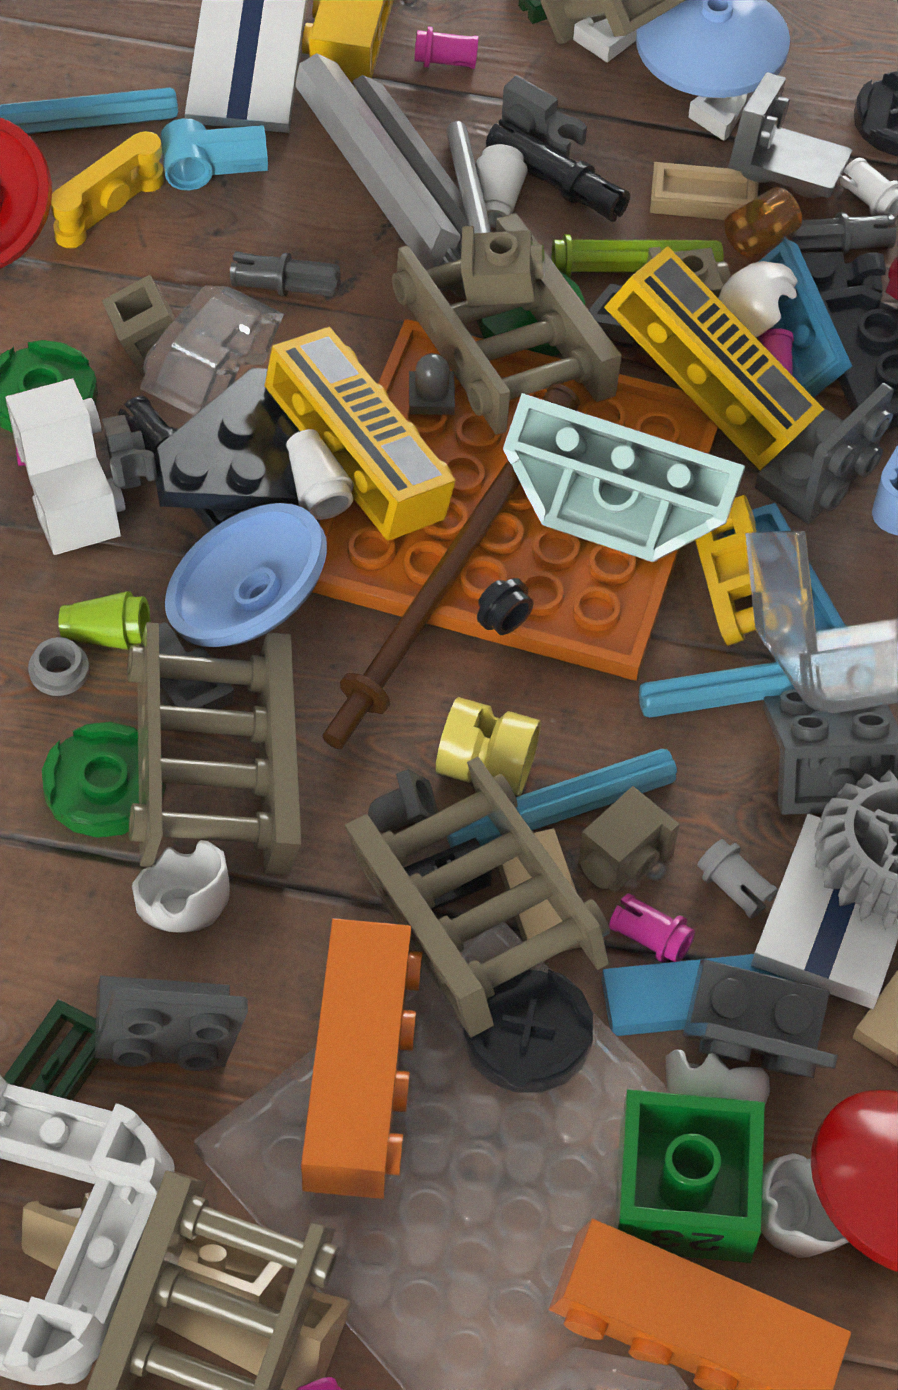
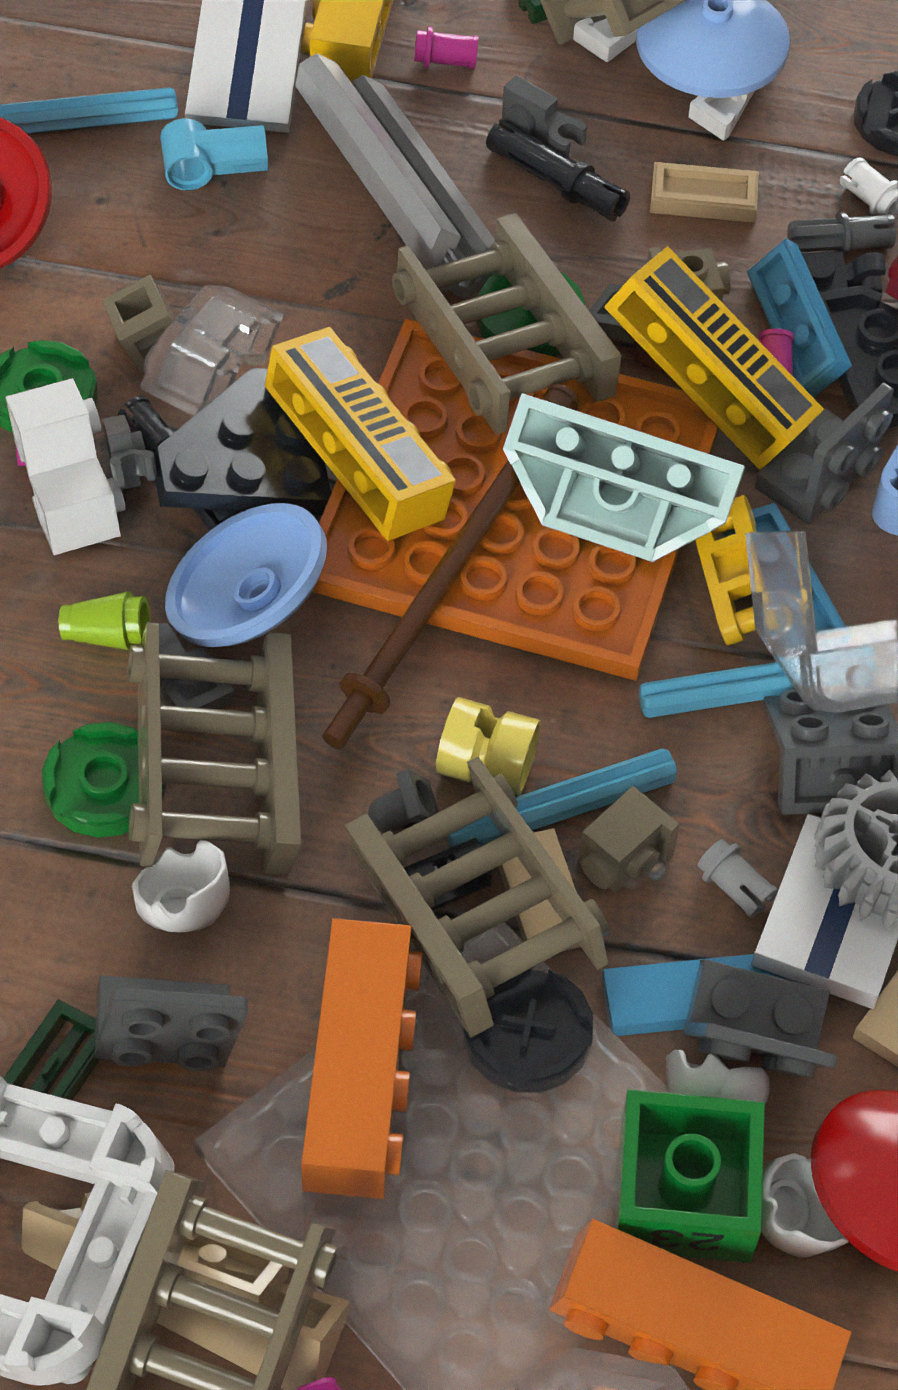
light grey plate [28,637,89,696] -> none
yellow plate [51,131,164,248] -> none
dark grey axle [230,251,341,296] -> none
white cone [286,429,354,520] -> none
dark grey piece [409,353,455,415] -> none
light grey bar [446,121,491,233] -> none
dark tan brick [461,226,545,307] -> none
white cone [475,144,528,228] -> none
black plate [477,578,534,635] -> none
lime axle [551,234,724,278] -> none
dark pink pin [609,893,695,963] -> none
white hair [718,261,798,337] -> none
clear orange beam [724,187,802,258] -> none
bracket [728,72,852,198] -> none

